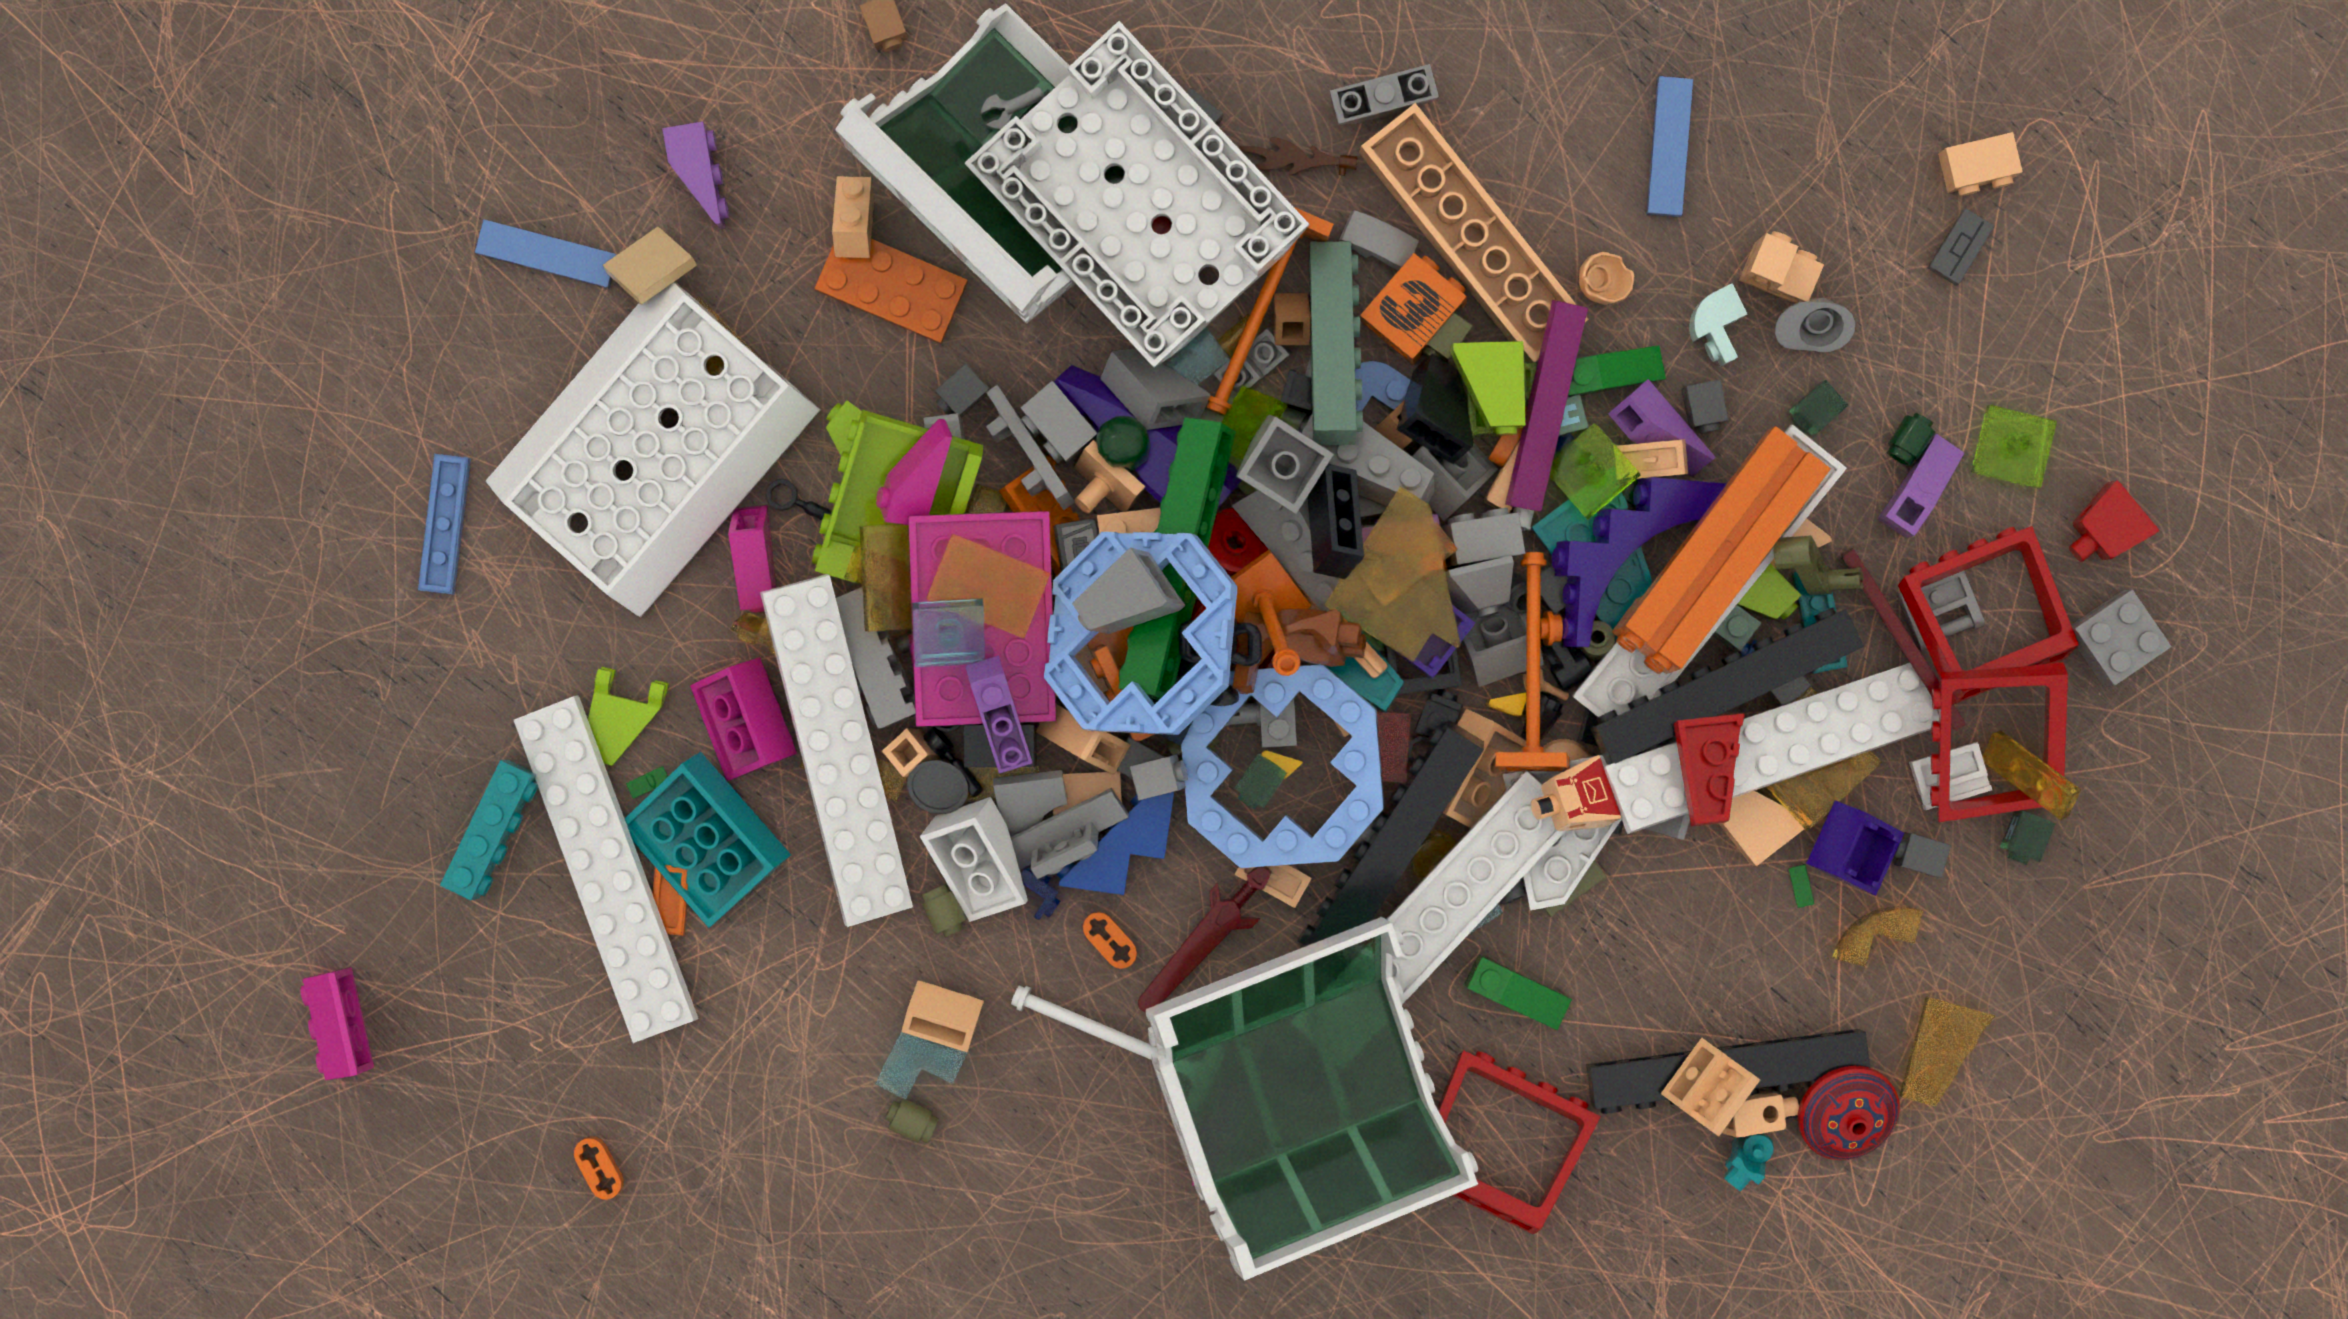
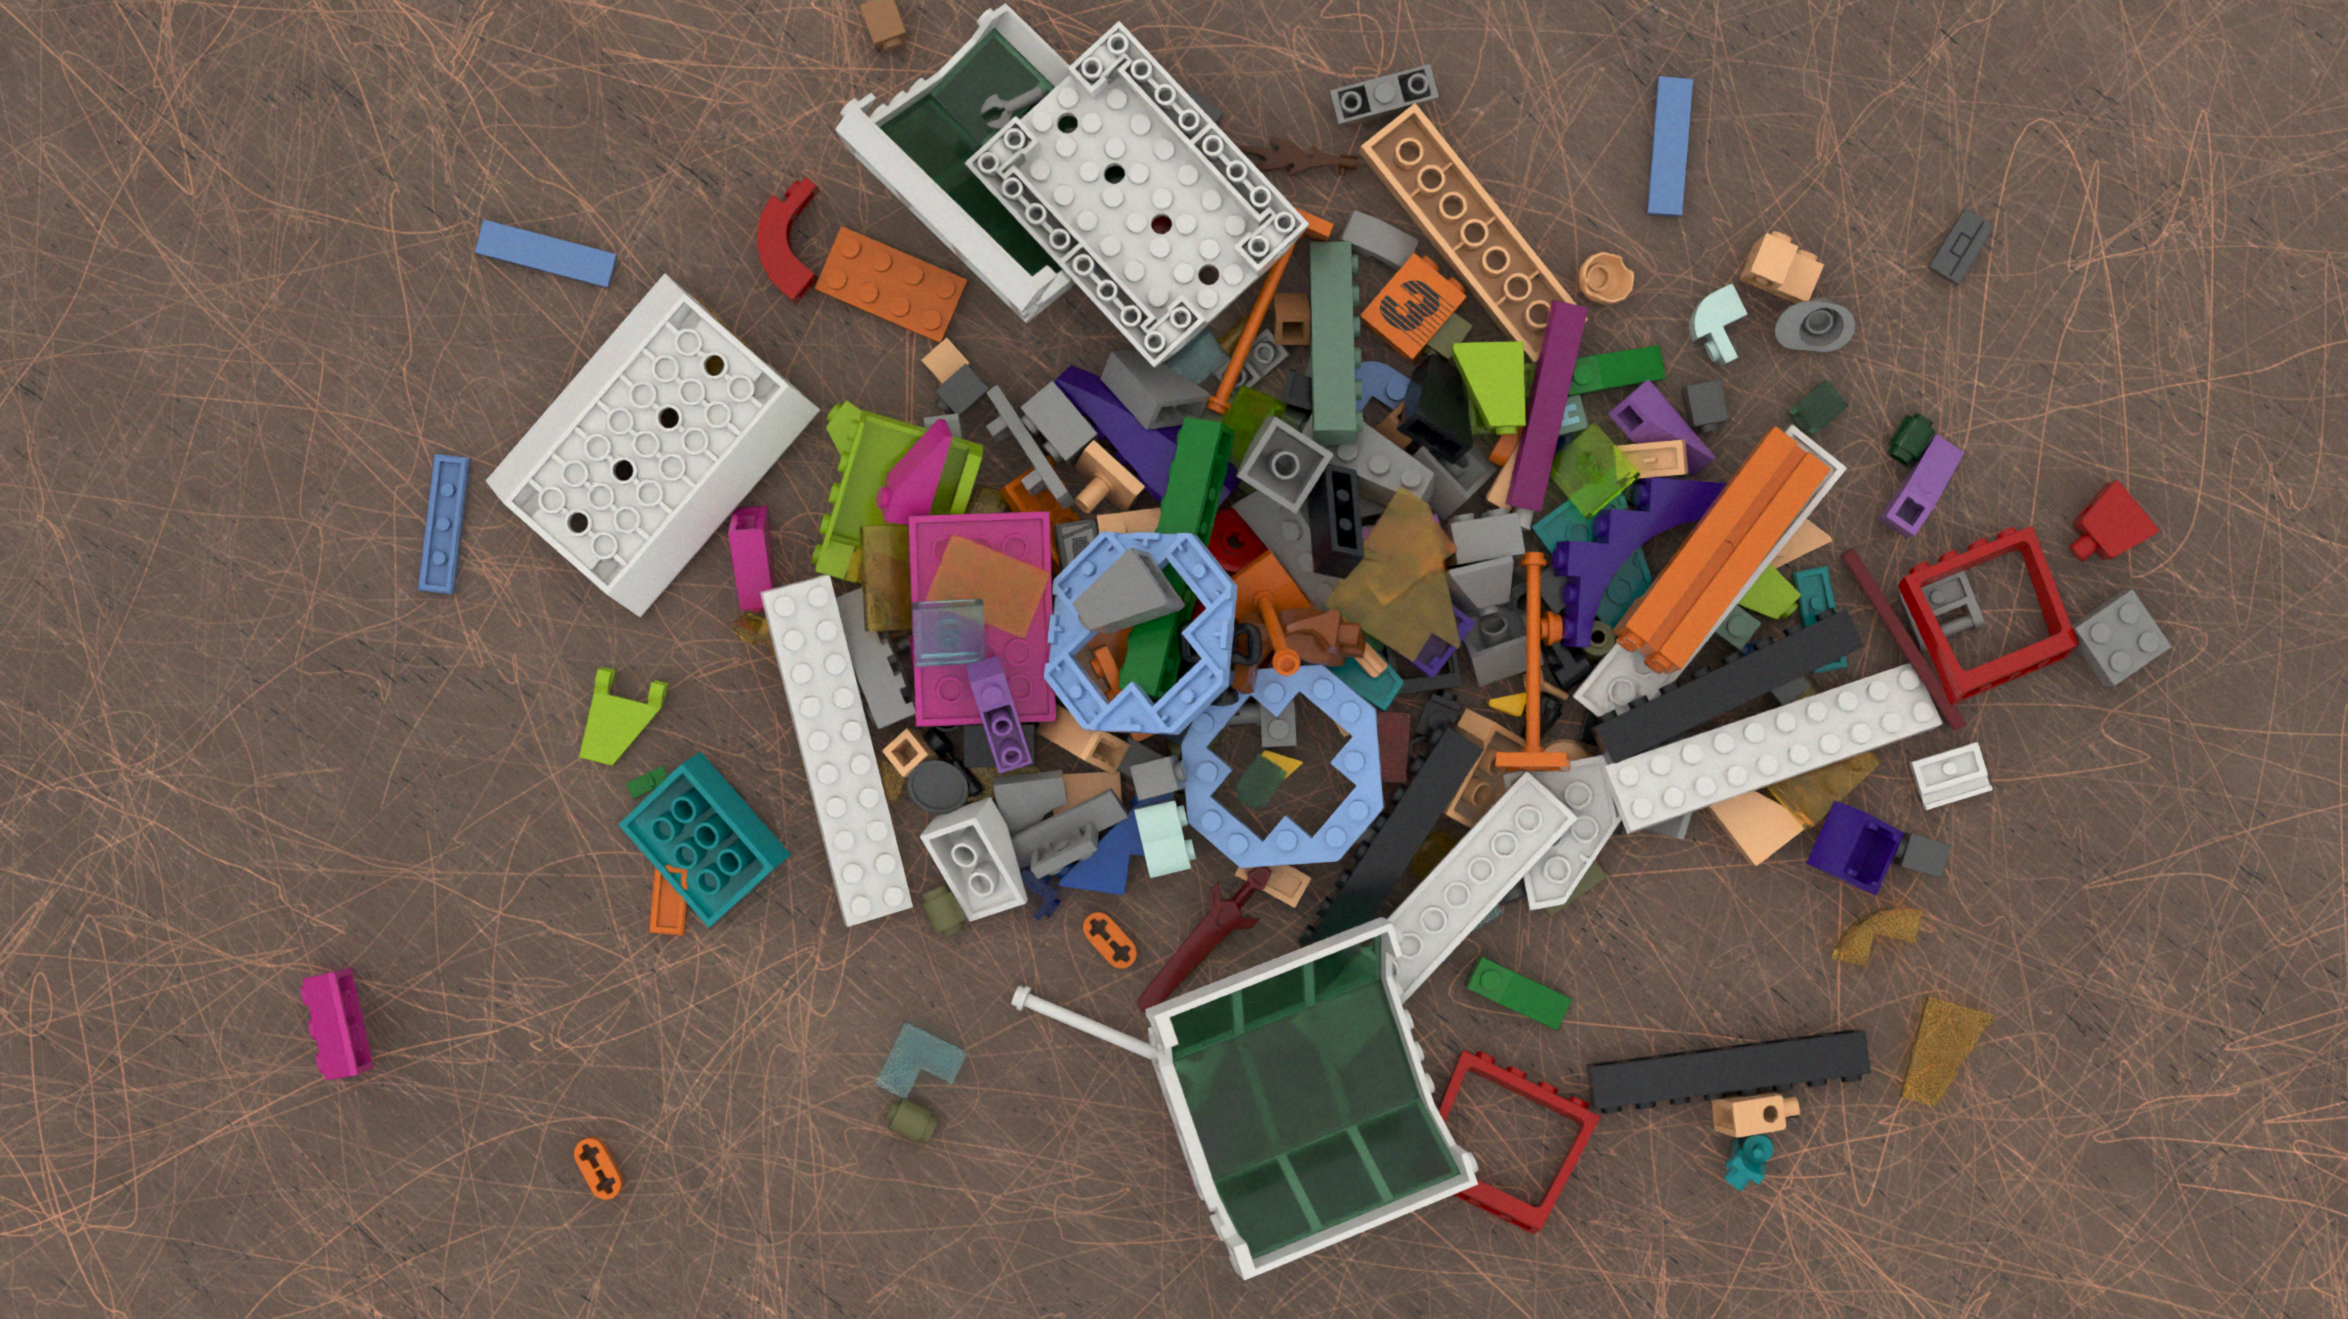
teal brick [440,760,538,901] -> none
white plate [514,695,699,1043] -> none
tan tile [603,226,697,305] -> none
medium lavender slope [662,121,729,229] -> none
dark pink slope [690,657,797,781] -> none
black piece [766,479,832,520] -> none
light nougat brick [832,176,874,258] -> none
light nougat brick [901,980,984,1052] -> none
dark green hair [1096,416,1151,470] -> none
torso [1531,755,1621,831] -> none
light nougat brick [1661,1038,1760,1137] -> none
red wing [1673,713,1745,827] -> none
olive beam [1774,535,1864,595] -> none
green piece [1788,864,1814,908] -> none
dish [1797,1066,1900,1160] -> none
red windscreen [1930,662,2068,822] -> none
light nougat brick [1938,132,2023,196] -> none
clear neon green tile [1971,405,2057,489] -> none
clear yellow plate [1982,730,2081,820] -> none
clear green brick [2000,810,2055,865] -> none
none -> red arch [757,177,820,304]
none -> light nougat tile [921,338,970,384]
none -> light aqua brick [1134,799,1196,878]

